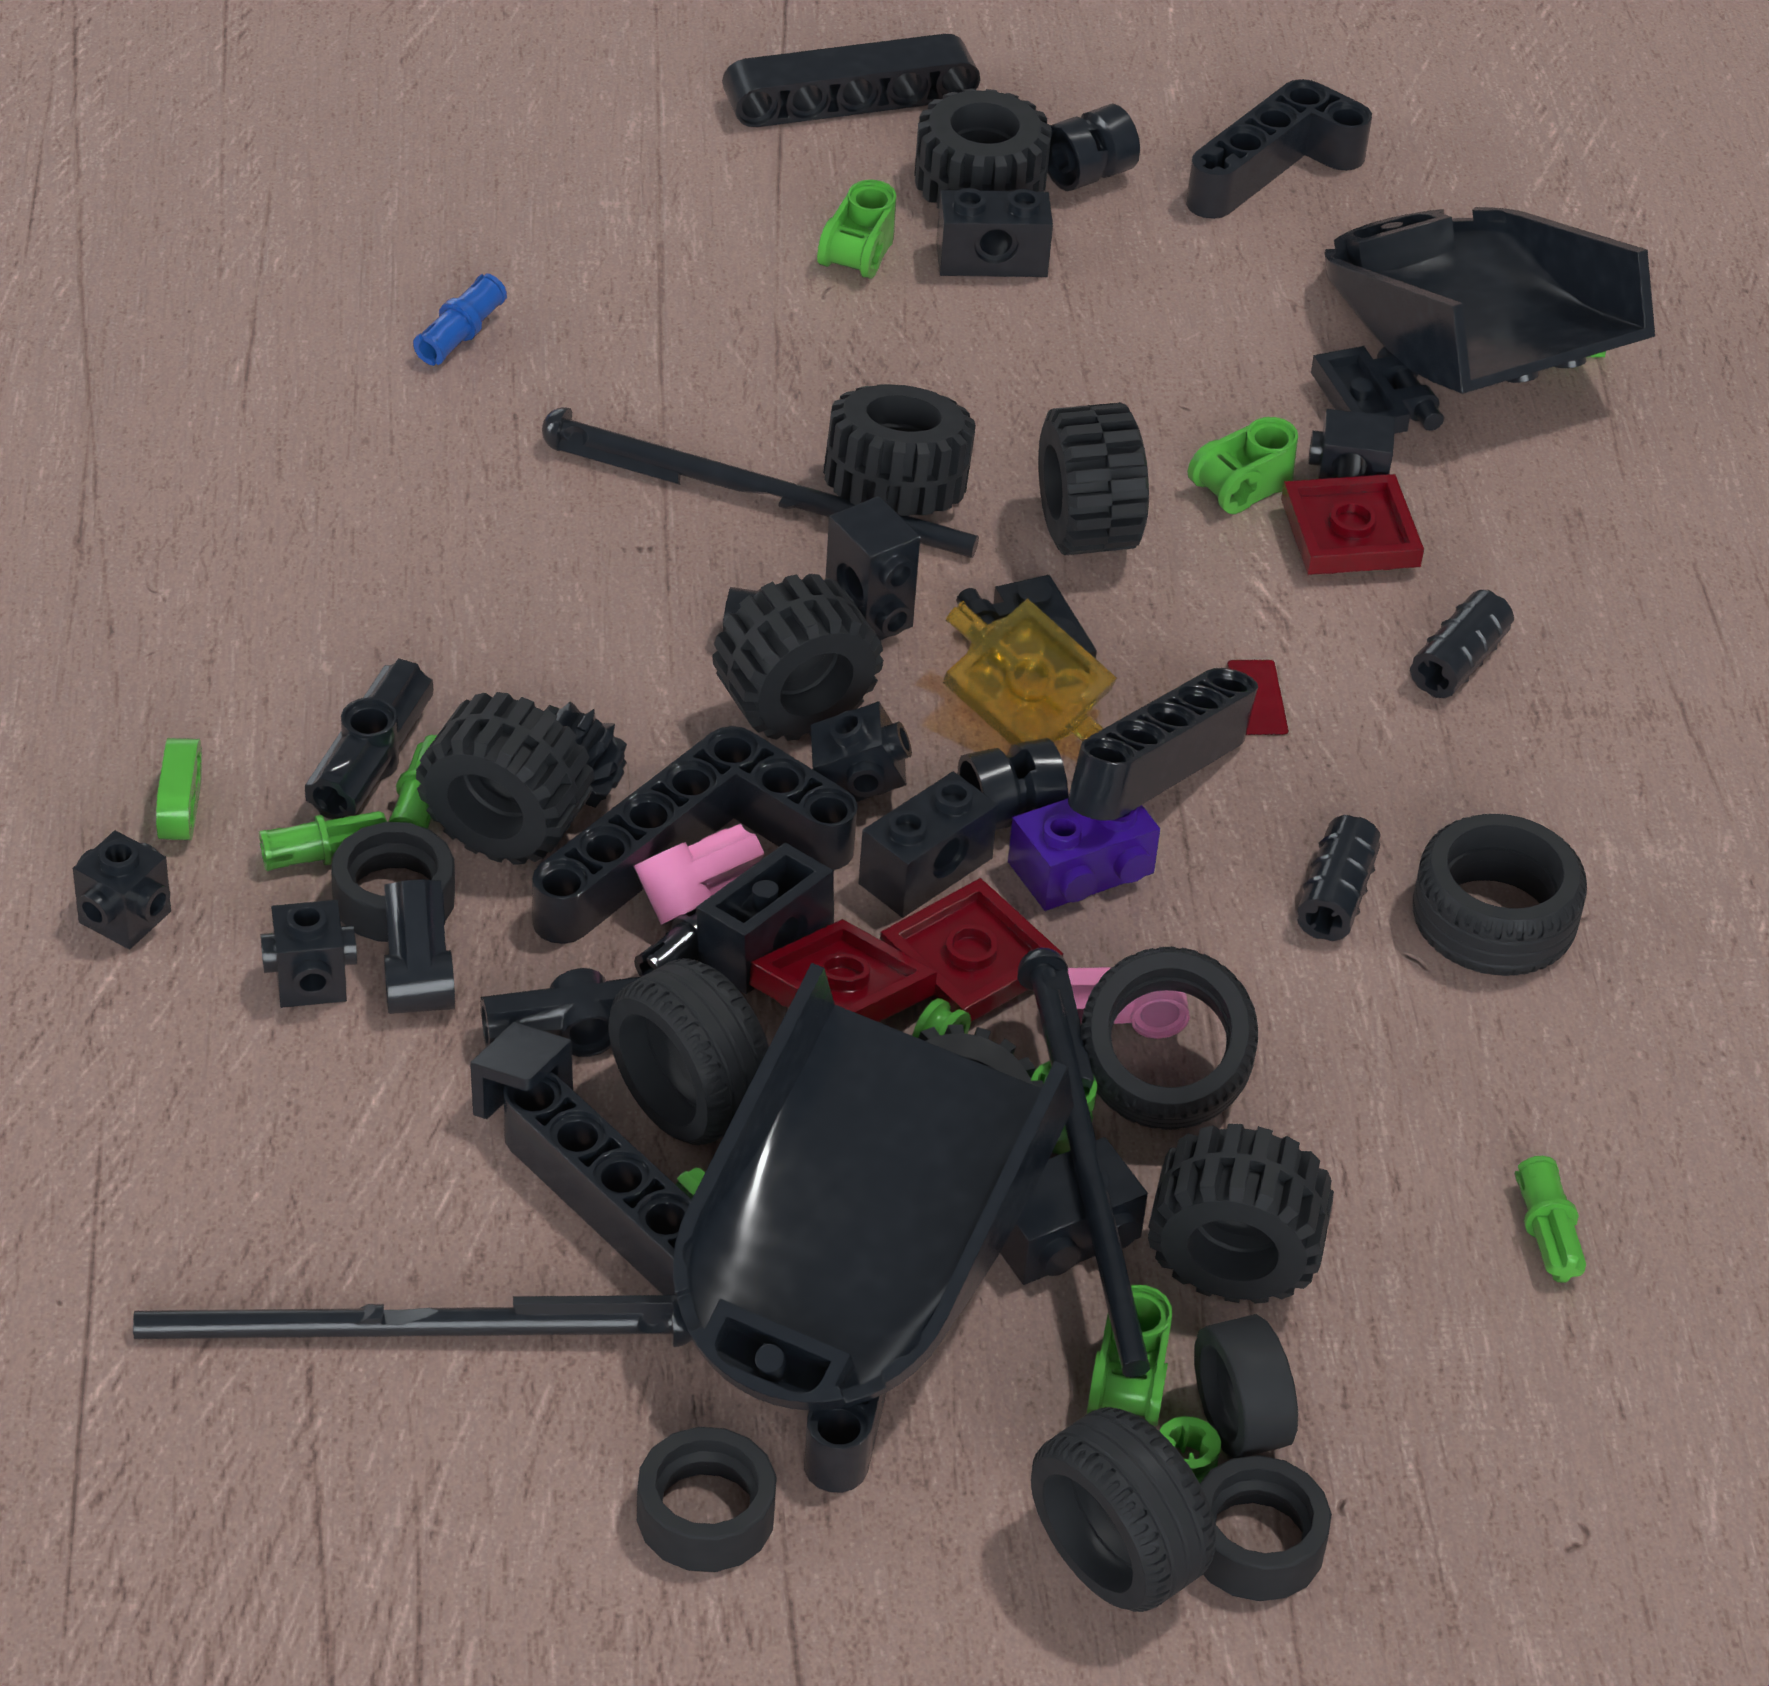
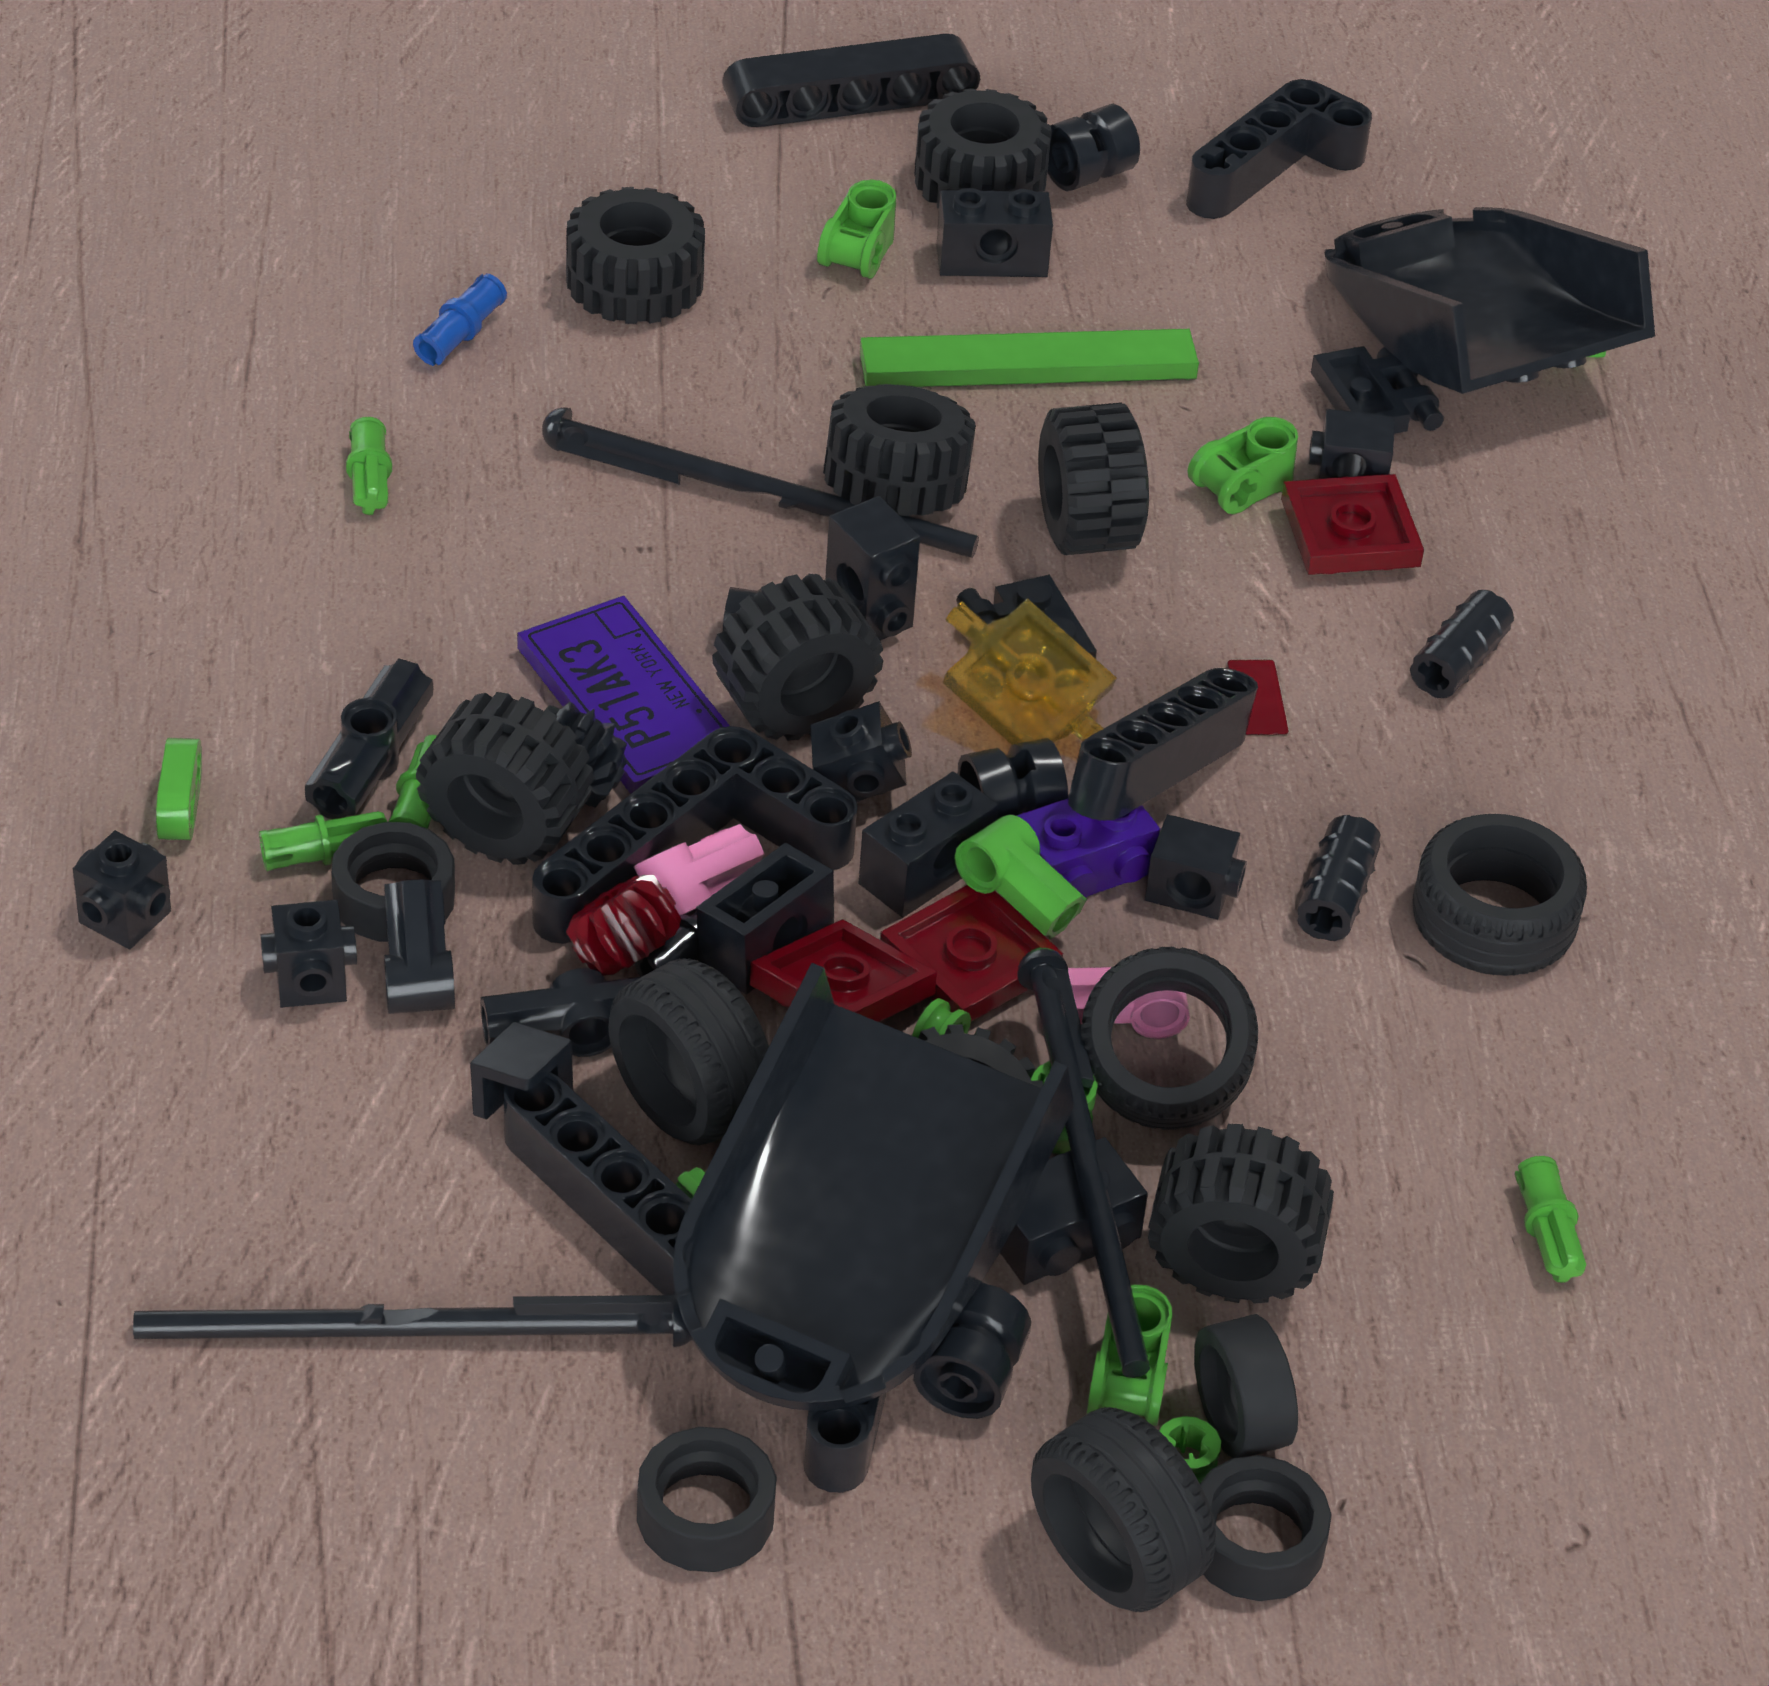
none -> bright green axle [346,417,392,515]
none -> dark purple tile [517,595,730,794]
none -> black tyre [566,187,705,324]
none -> dark red gear [566,875,682,976]
none -> bright green tile [860,328,1199,387]
none -> black wheel [913,1282,1032,1419]
none -> bright green piece [955,815,1087,939]
none -> black brick [1145,814,1247,920]

